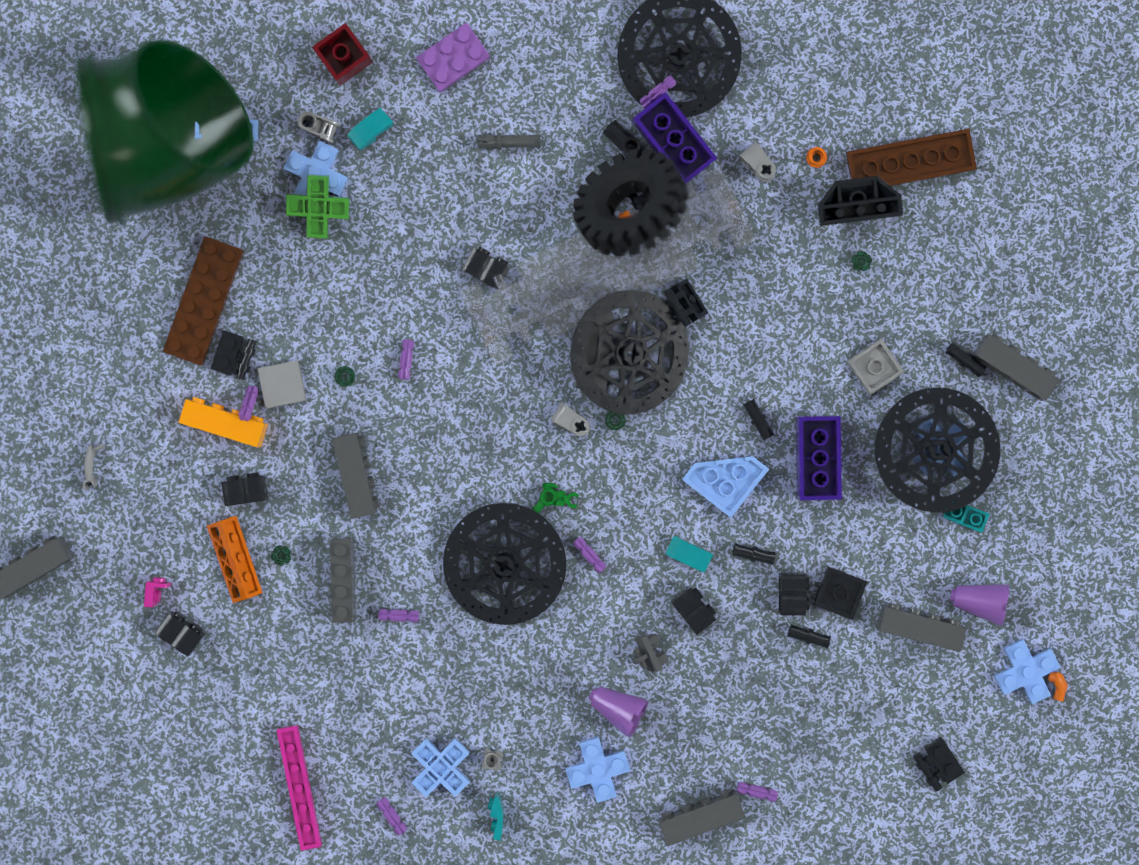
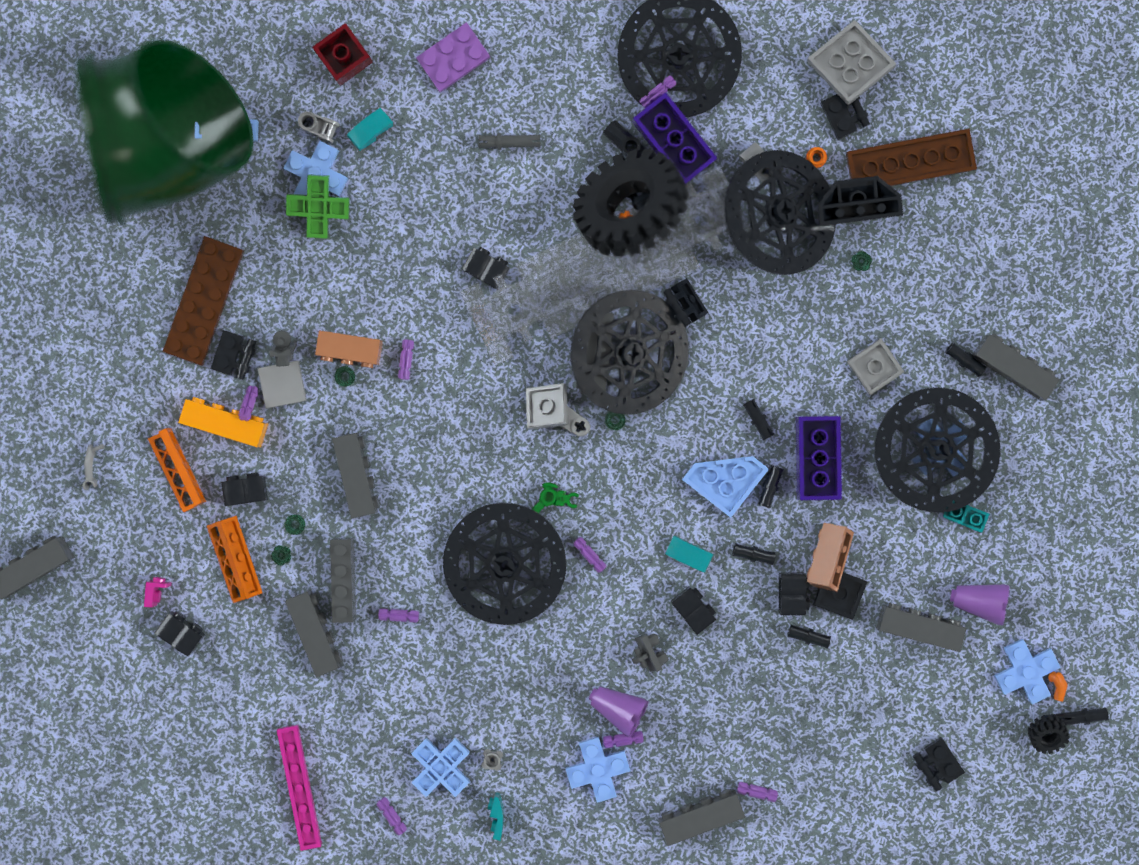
none -> orange fence [148,428,207,513]
none -> dark grey hips [269,330,297,367]
none -> clear green plate [285,514,306,535]
none -> dark grey brick [285,590,343,677]
none -> nougat brick [315,330,383,368]
none -> light grey tile [526,383,568,430]
none -> medium lavender axle [603,731,644,748]
none -> black piece [724,150,836,275]
none -> black pin [758,465,784,508]
none -> light grey plate [807,20,896,105]
none -> nougat brick [807,523,854,592]
none -> black plate [820,94,870,140]
none -> black tyre [1028,715,1070,754]
none -> black pin [1042,707,1109,726]

